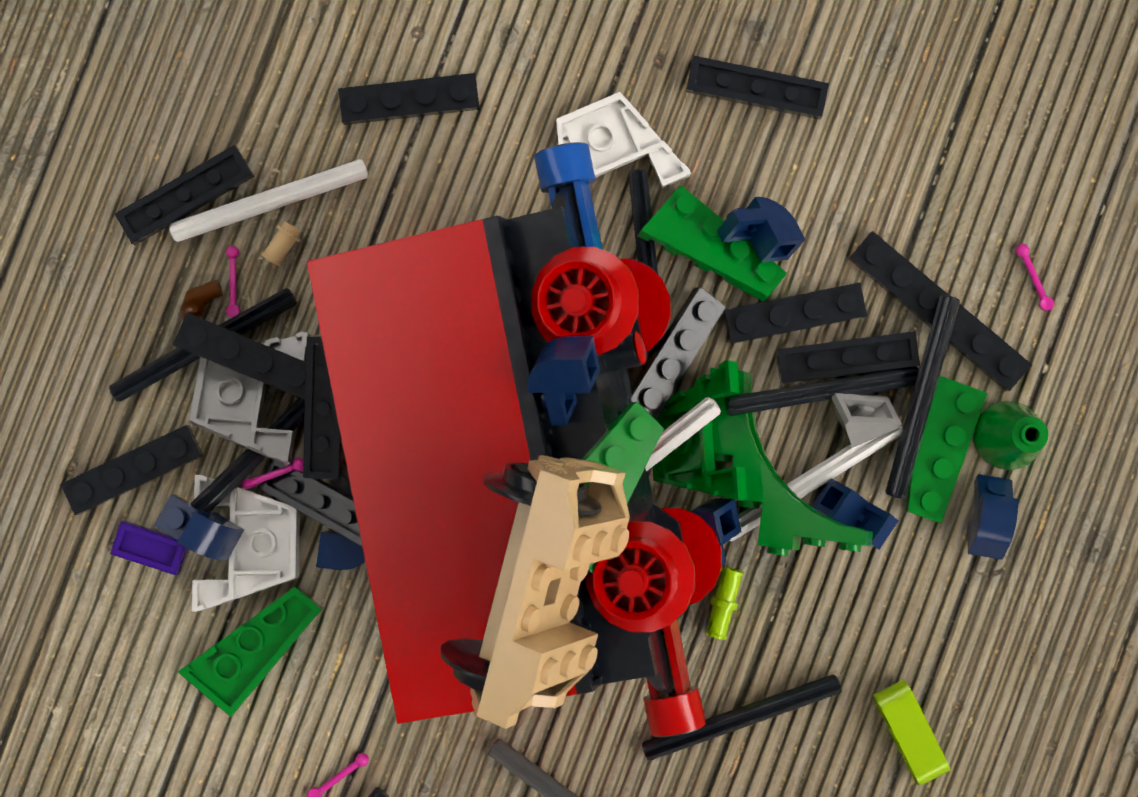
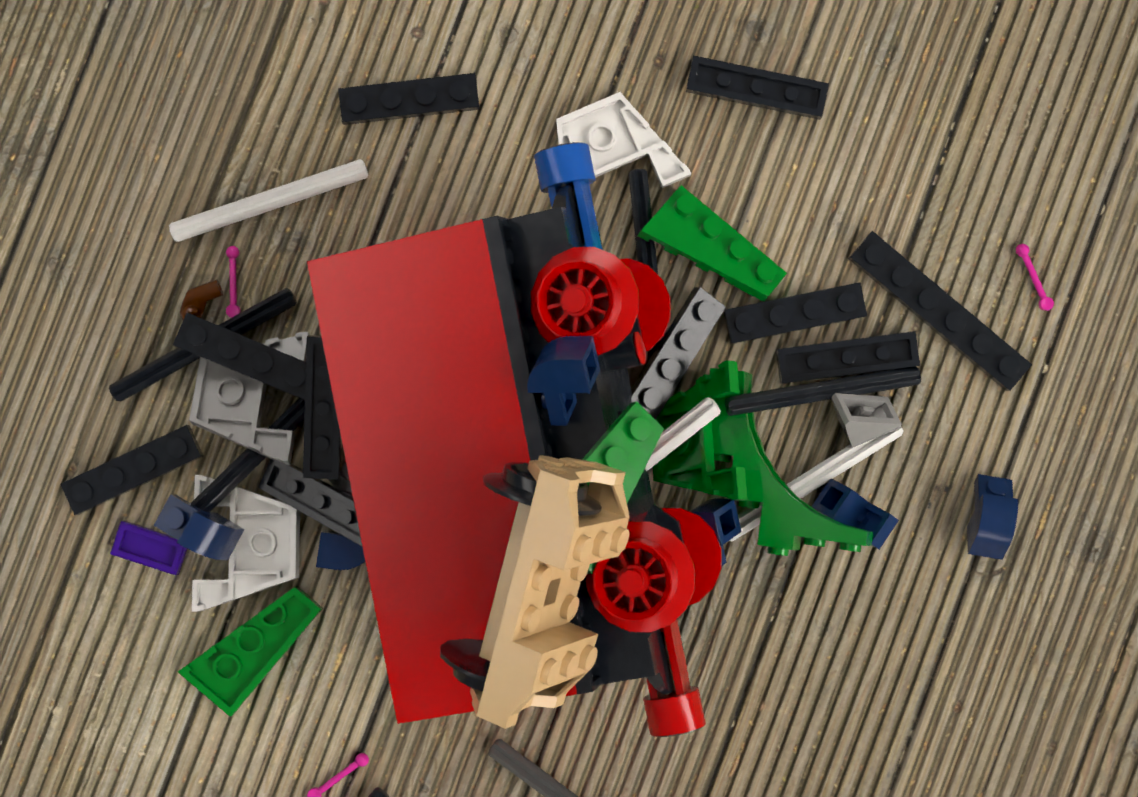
black plate [115,145,255,245] -> none
dark pink hinge [241,458,303,489] -> none
tan pin [261,220,302,267] -> none
black axle [642,675,842,761] -> none
lime pin [704,566,744,640] -> none
dark blue brick [717,197,805,263] -> none
lime beam [872,679,951,786] -> none
black axle [885,295,960,499] -> none
green wing [906,376,988,524] -> none
green cone [973,401,1048,470] -> none

